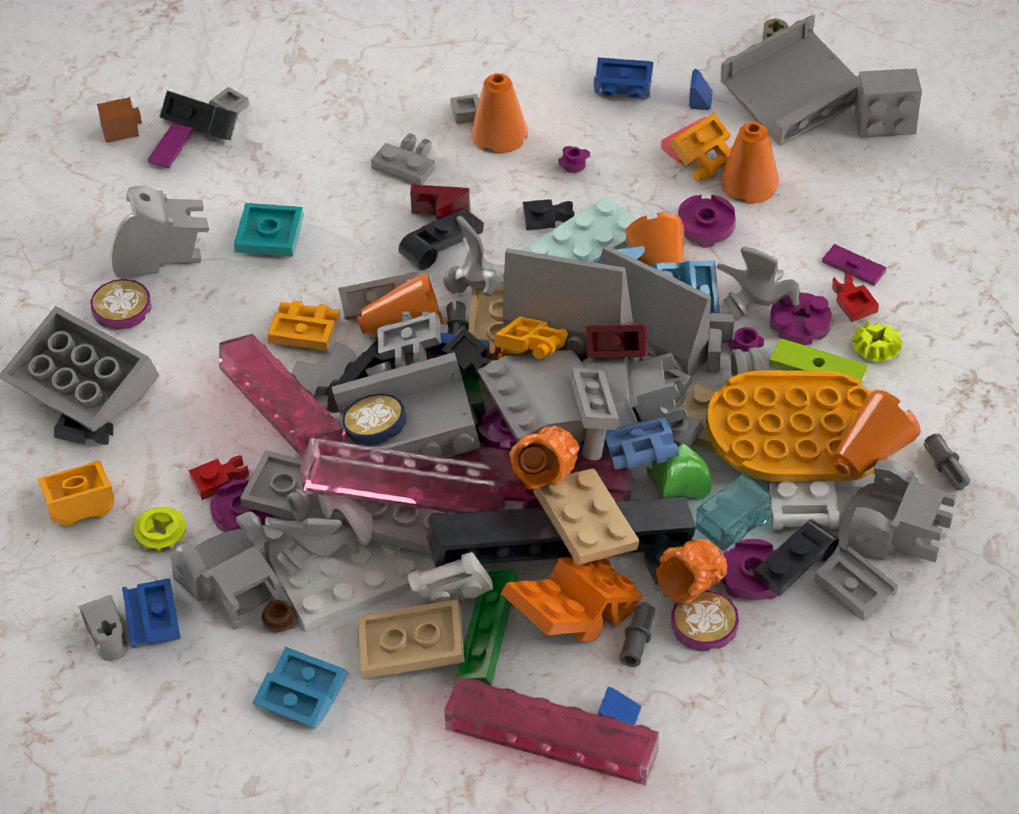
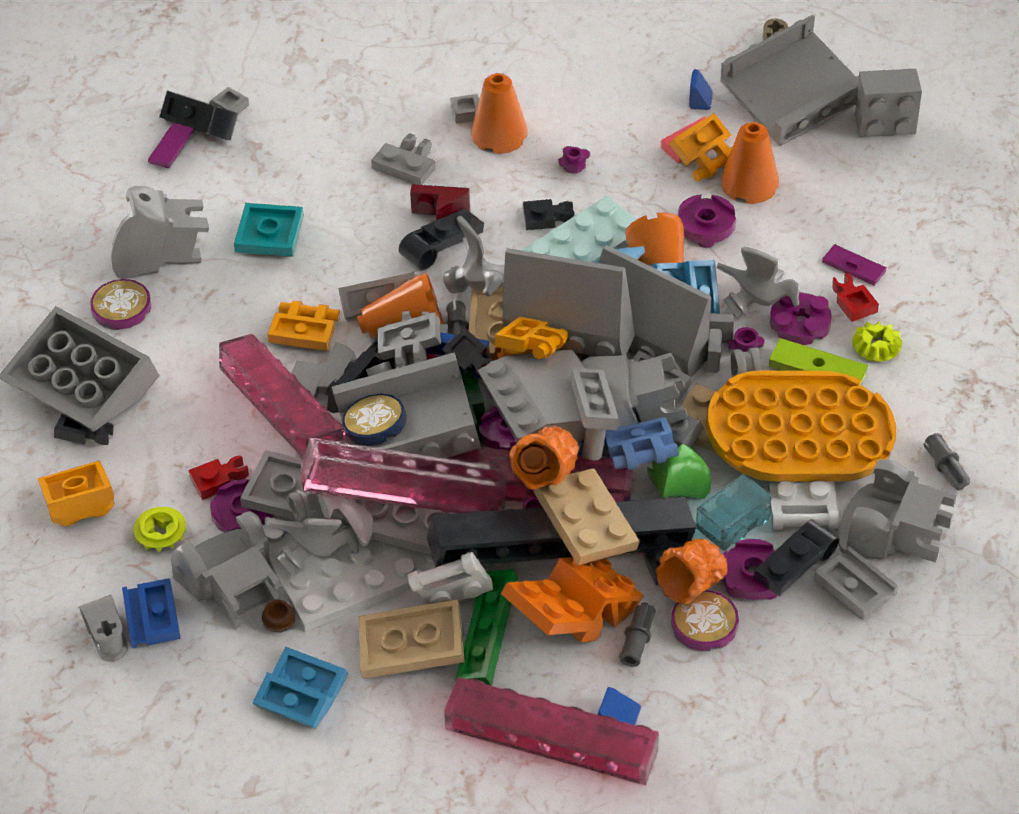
dark orange brick [97,97,142,143] -> none
dark red slope [585,322,648,358] -> none
blue bracket [593,57,654,99] -> none
orange cone [833,389,921,478] -> none

